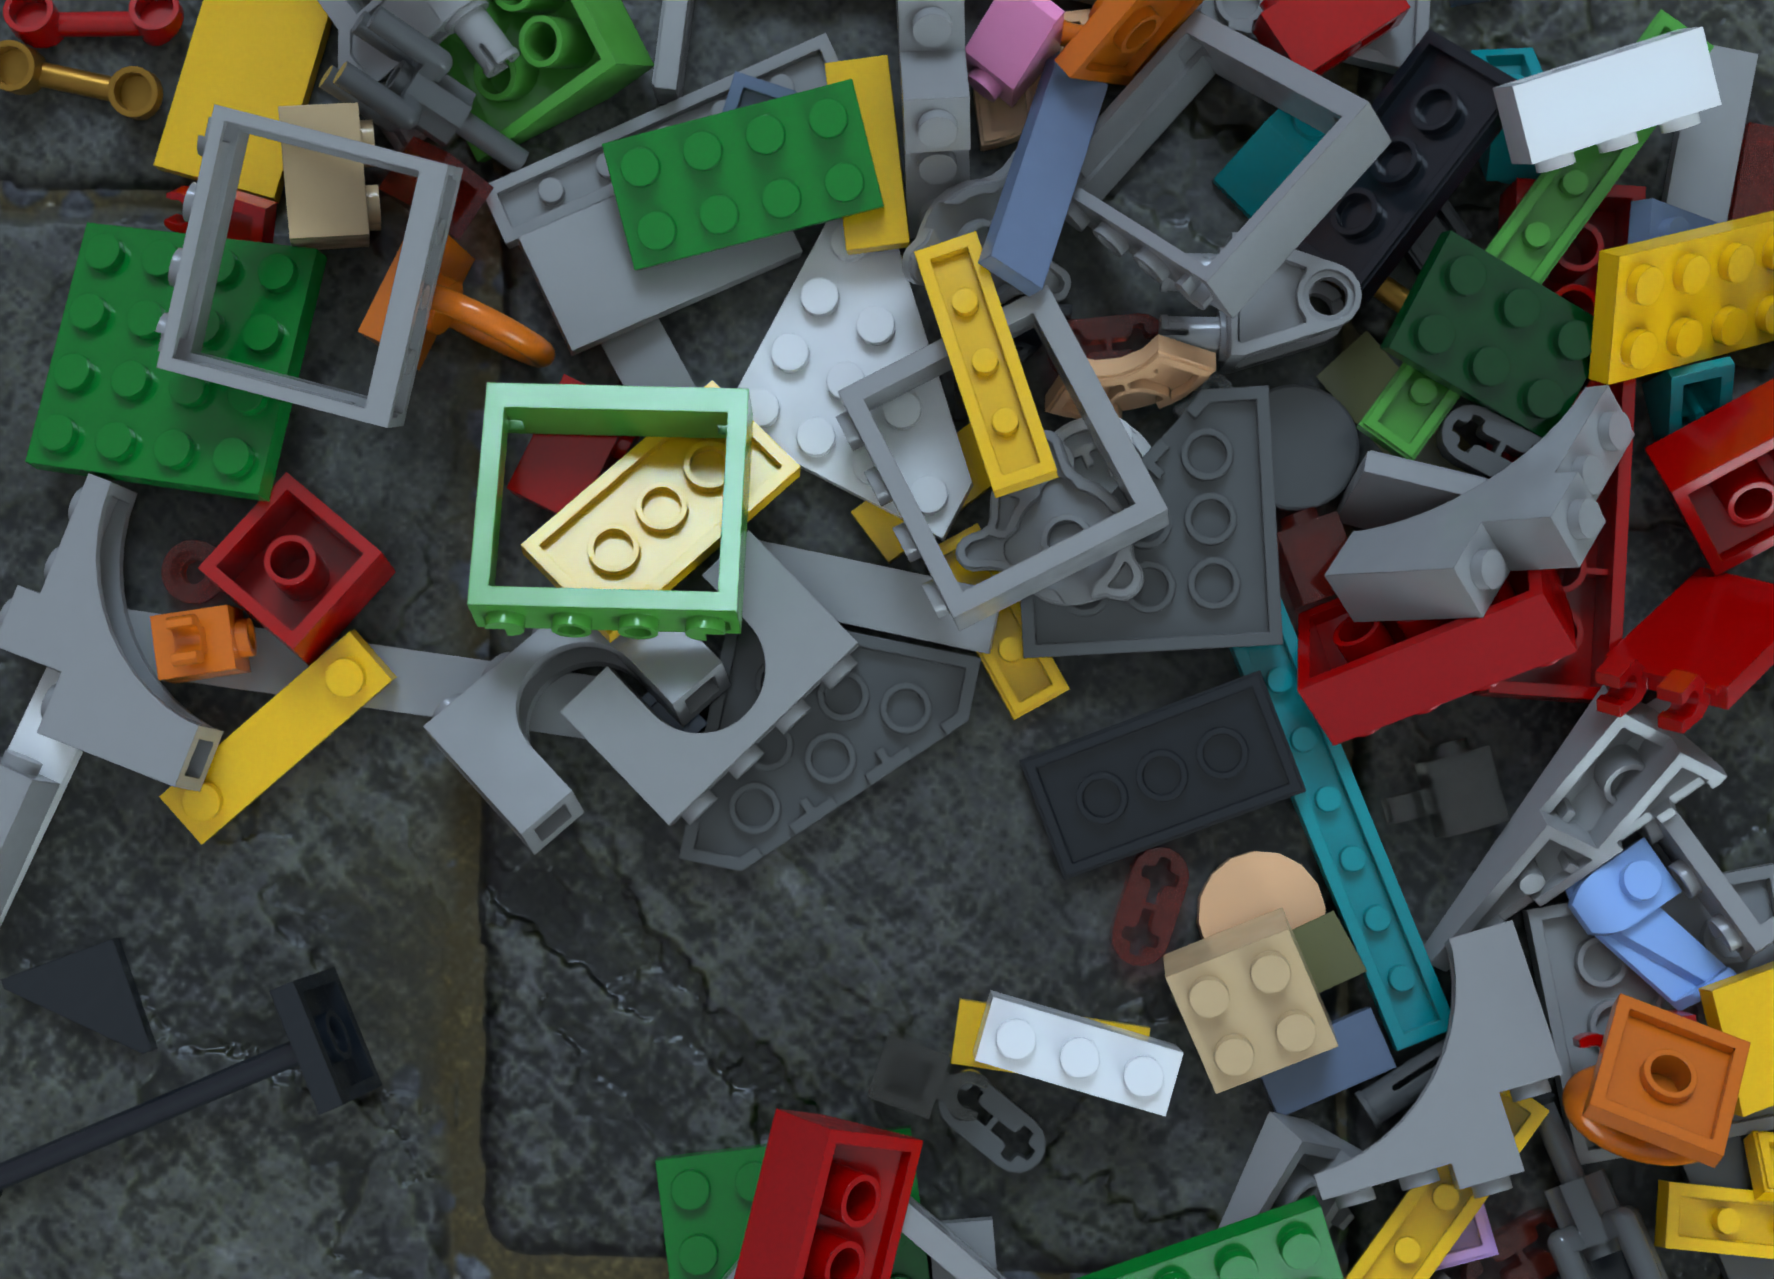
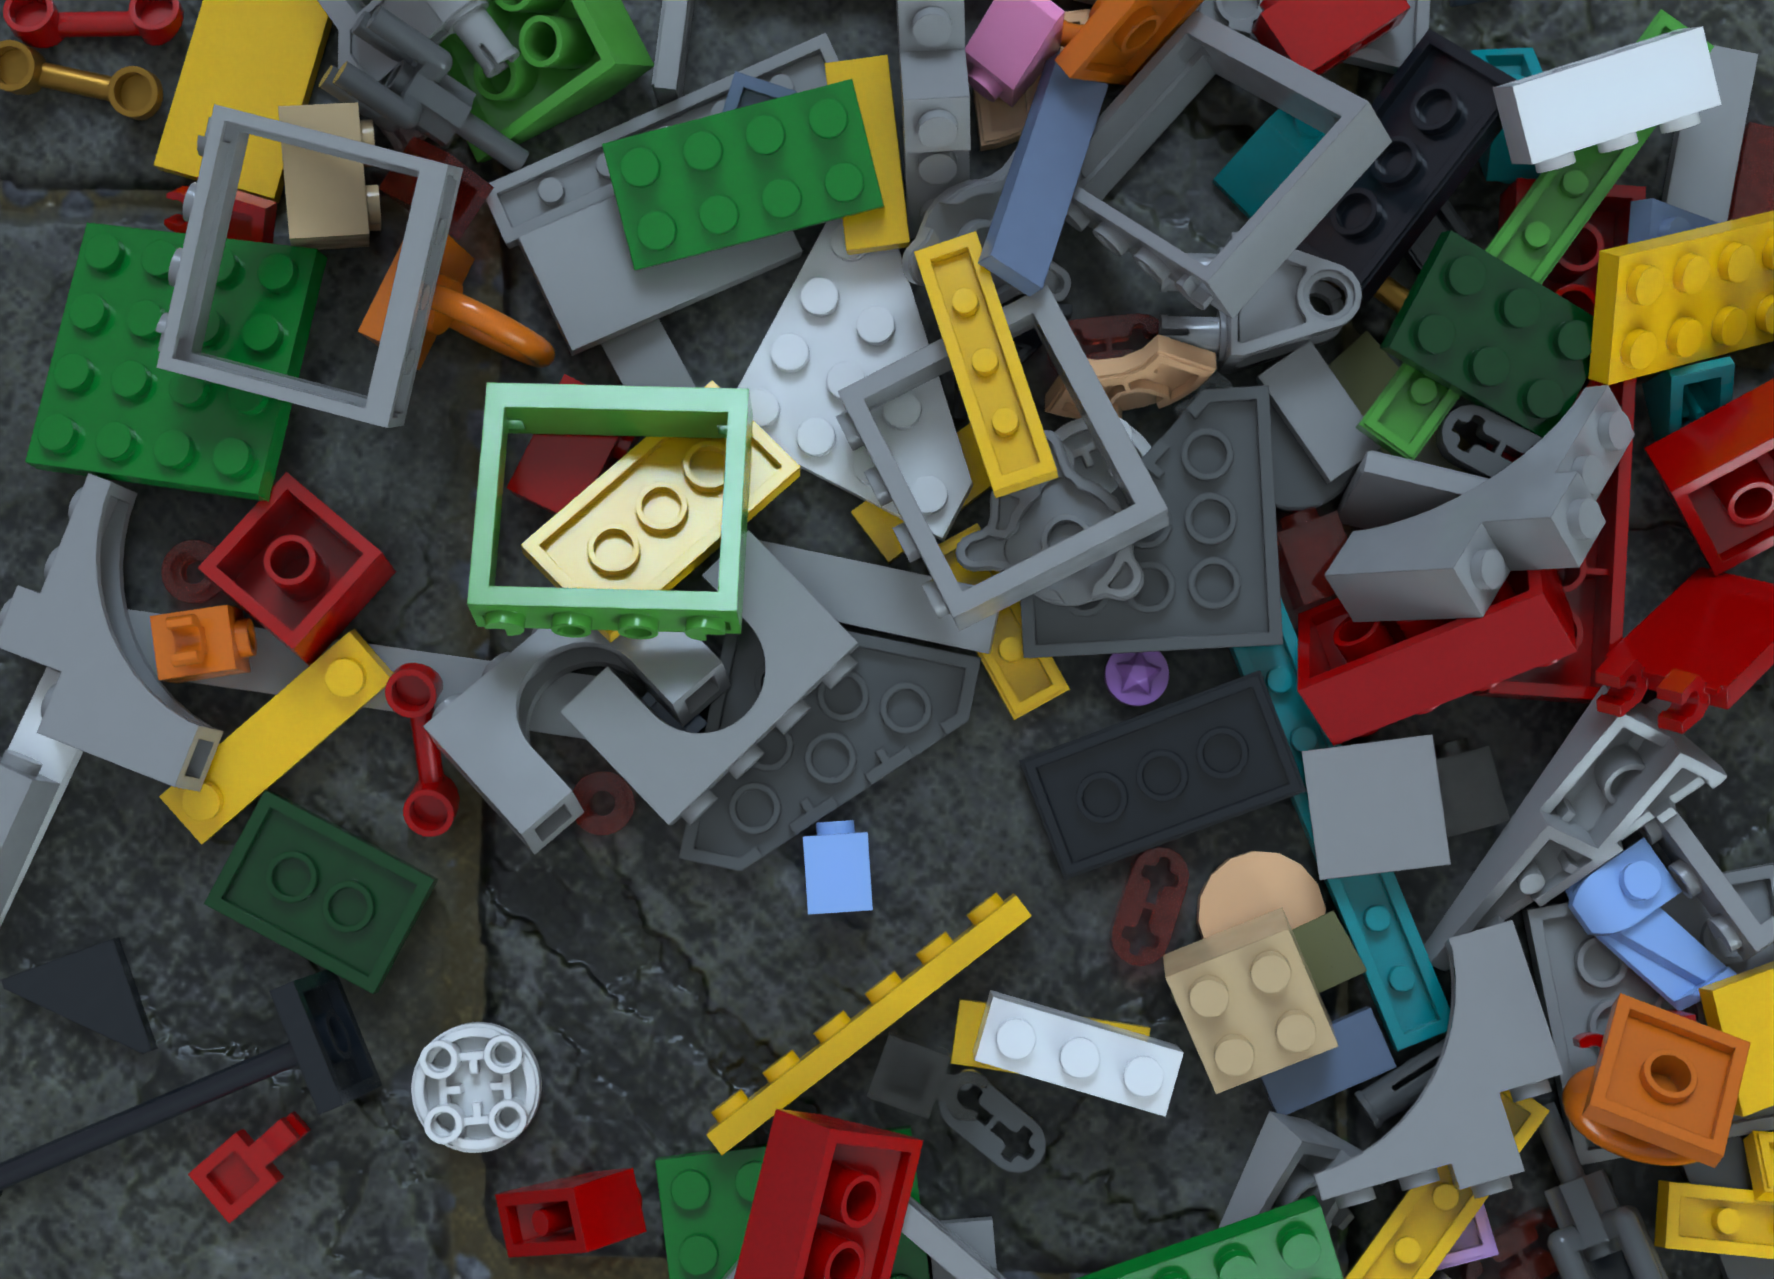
none -> red plate [188,1111,311,1224]
none -> dark green plate [204,790,438,994]
none -> red bar [385,663,460,837]
none -> white tile [411,1022,542,1153]
none -> red slope [495,1168,647,1258]
none -> clear red plate [573,771,635,835]
none -> yellow plate [706,892,1032,1155]
none -> light blue brick [803,820,873,915]
none -> medium lavender tile [1104,651,1169,707]
none -> light grey tile [1255,340,1381,484]
none -> light grey tile [1302,734,1451,880]

